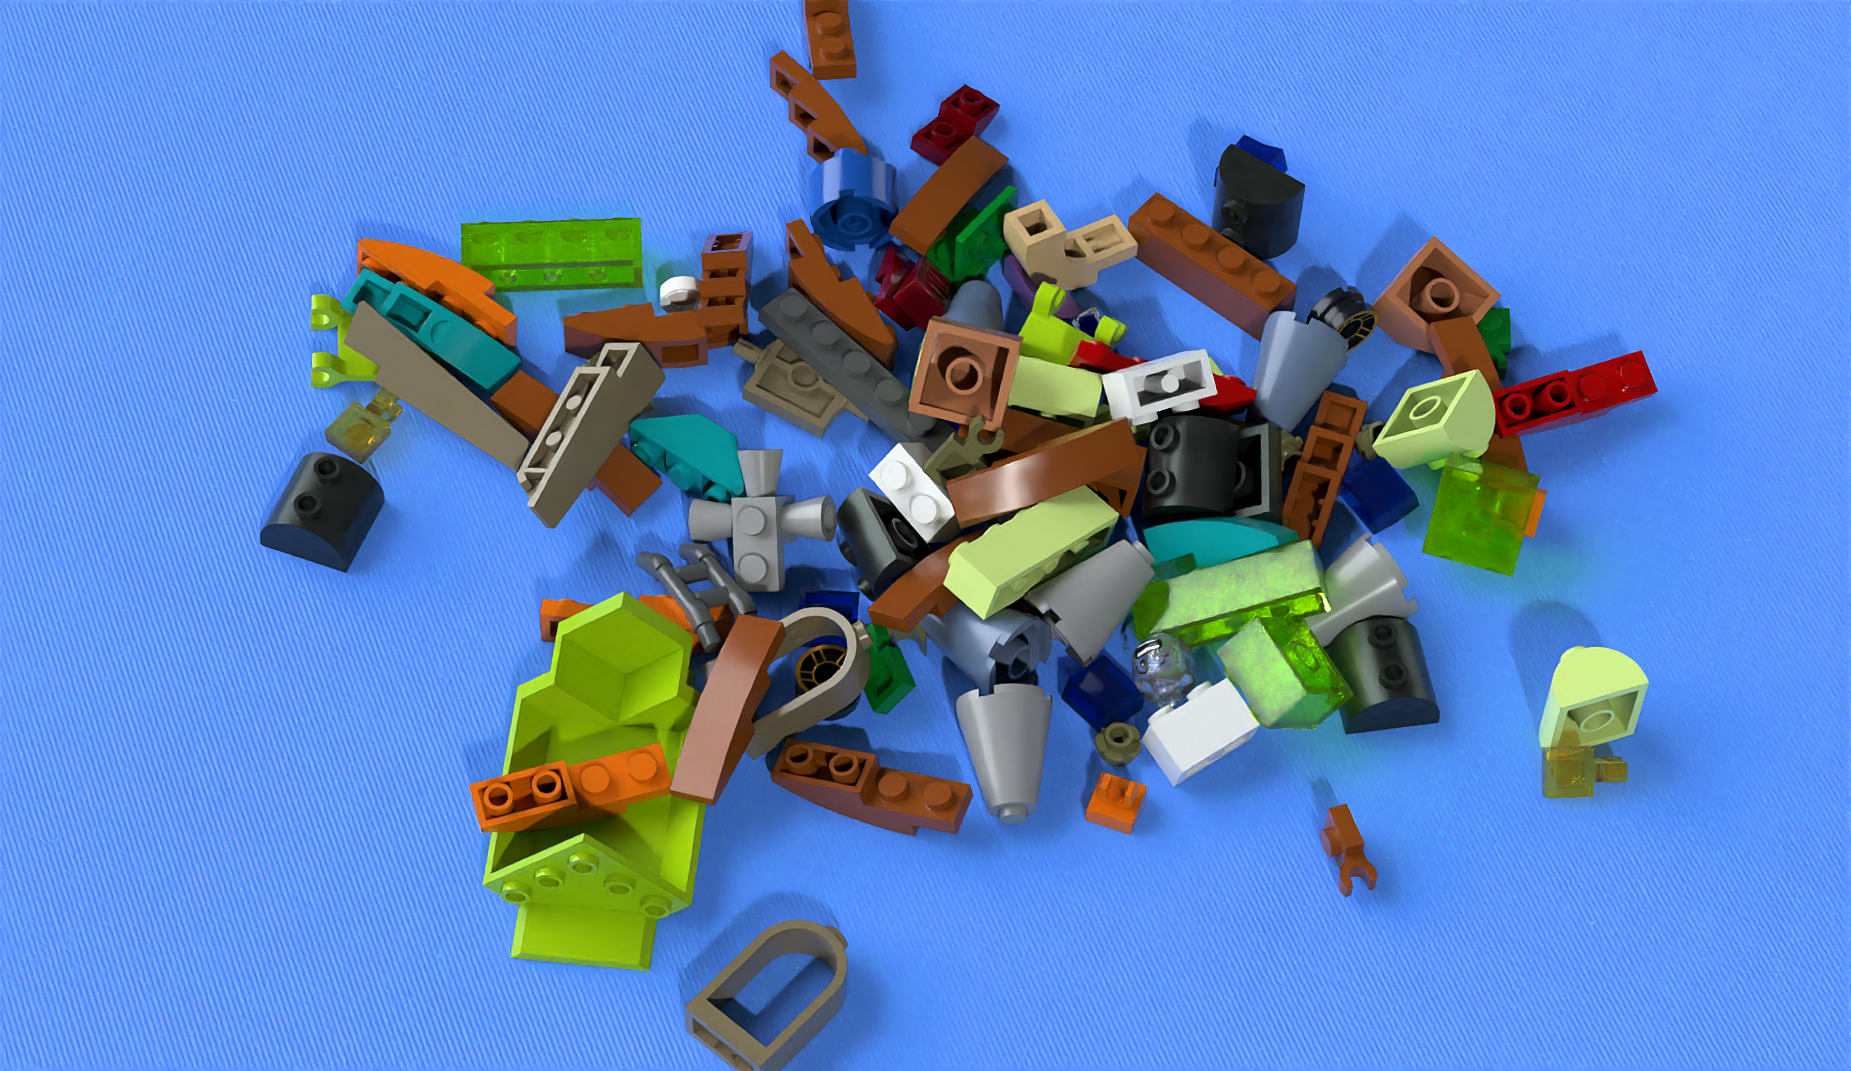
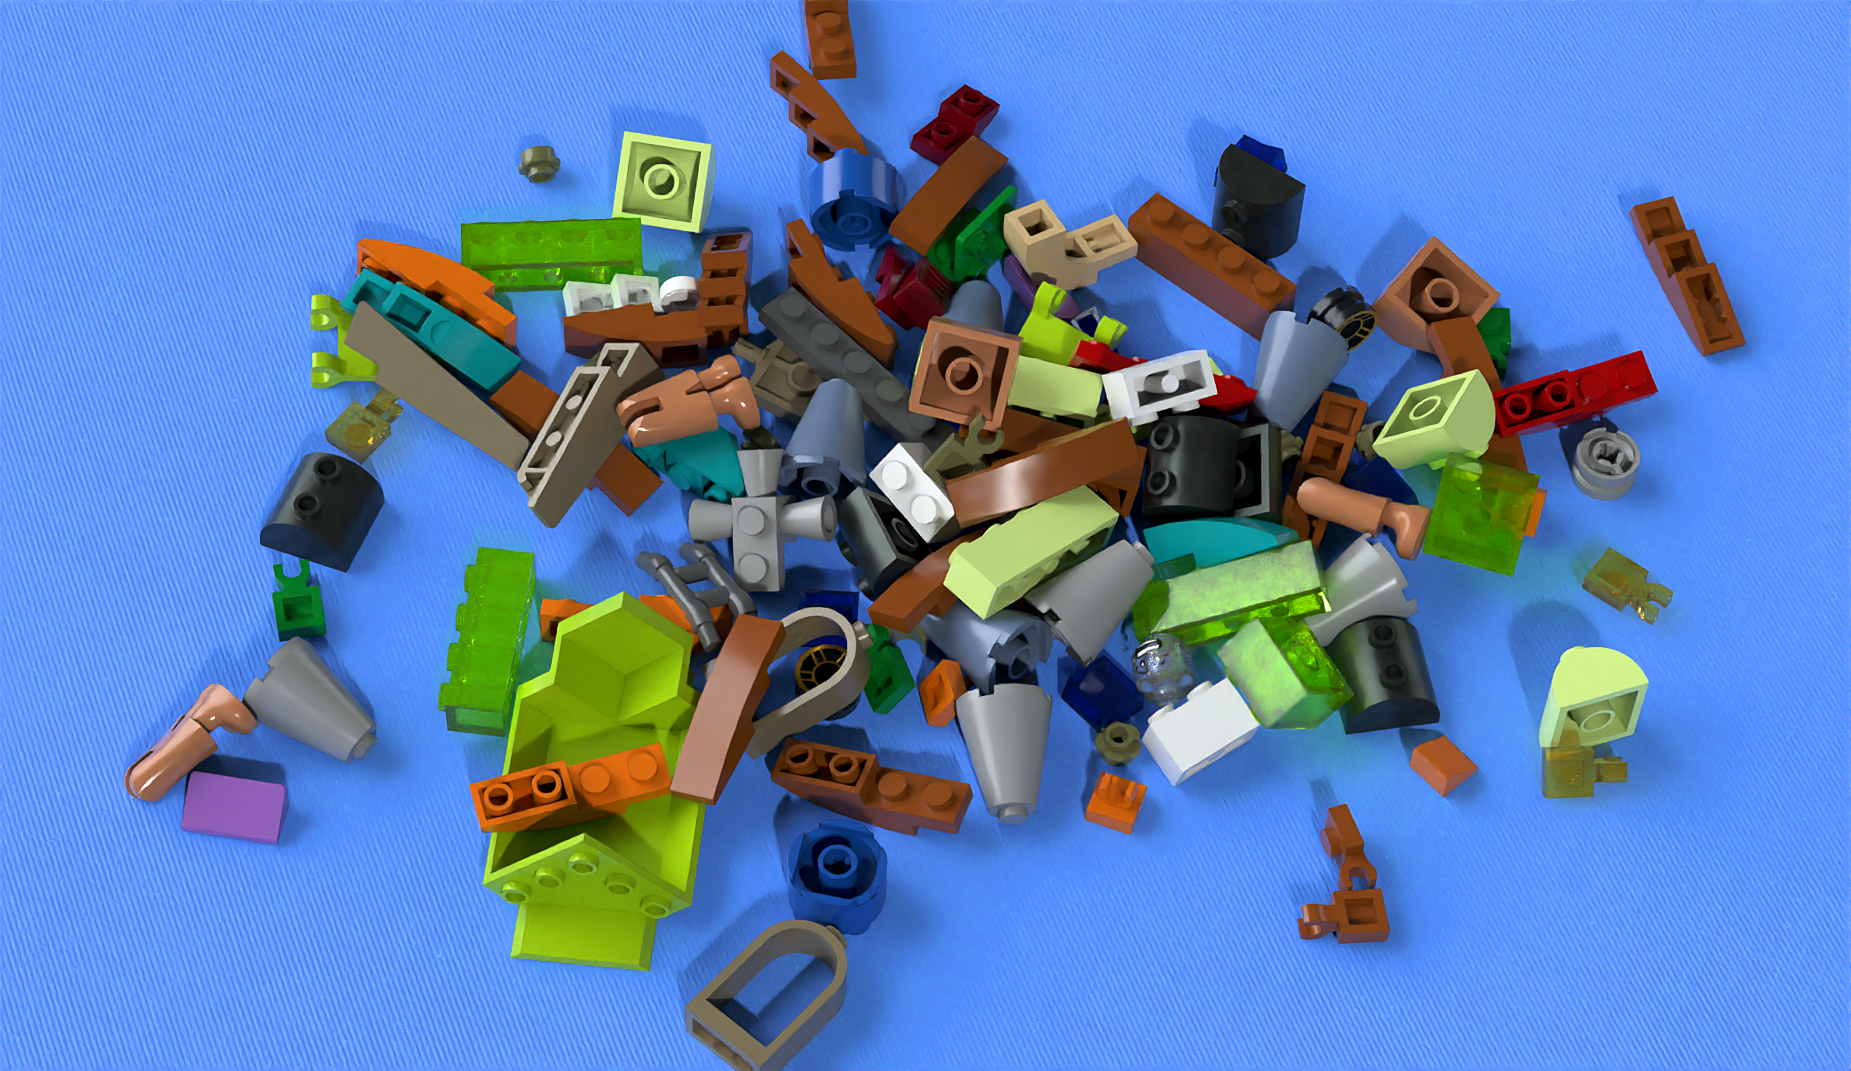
none -> nougat piece [123,683,259,802]
none -> medium lavender slope [181,771,289,845]
none -> light grey cone [242,636,378,763]
none -> green plate [272,559,327,642]
none -> clear neon green brick [438,547,537,737]
none -> olive plate [518,146,561,183]
none -> white slope [562,273,665,316]
none -> yellowish green brick [611,131,716,233]
none -> nougat piece [615,354,760,448]
none -> olive plate [740,424,782,450]
none -> sand blue cone [777,378,867,512]
none -> blue brick [788,819,888,935]
none -> orange tile [918,659,974,728]
none -> nougat piece [1297,477,1433,561]
none -> dark orange plate [1297,889,1390,944]
none -> orange slope [1409,736,1478,797]
none -> light grey wheel [1571,428,1641,501]
none -> clear yellow plate [1582,547,1674,625]
none -> dark orange slope [1629,196,1746,357]

